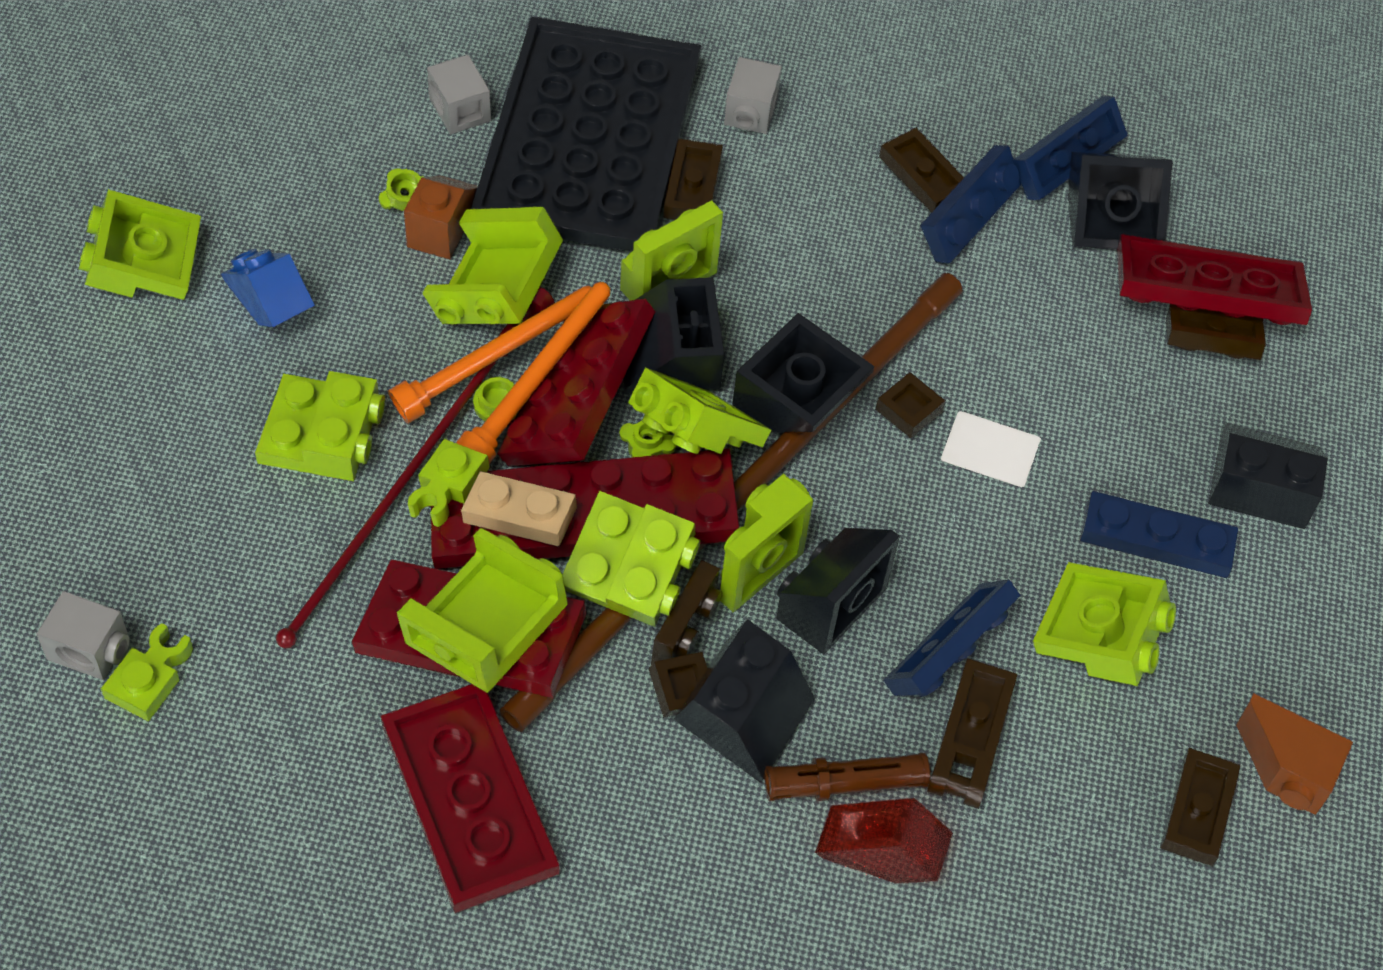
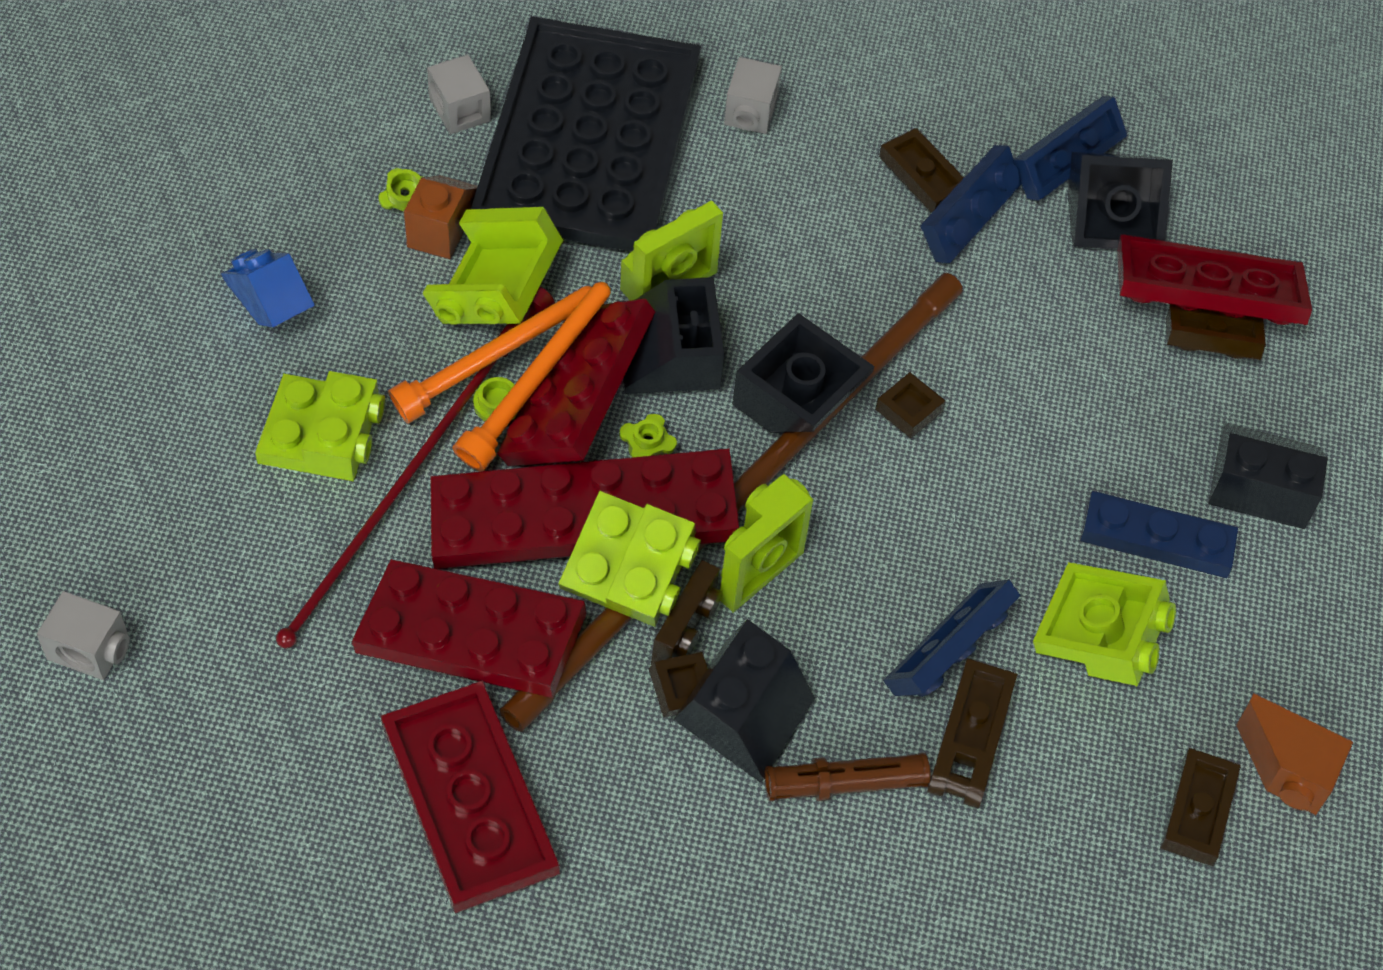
lime plate [78,189,201,300] -> none
lime plate [101,623,193,722] -> none
lime panel [397,528,568,693] -> none
lime plate [408,439,490,527] -> none
tan plate [461,471,577,546] -> none
lime plate [628,367,771,454] -> none
dark brown plate [663,138,723,220] -> none
black slope [776,528,900,655] -> none
clear red slope [815,798,953,884] -> none
white sticker [941,411,1041,487] -> none

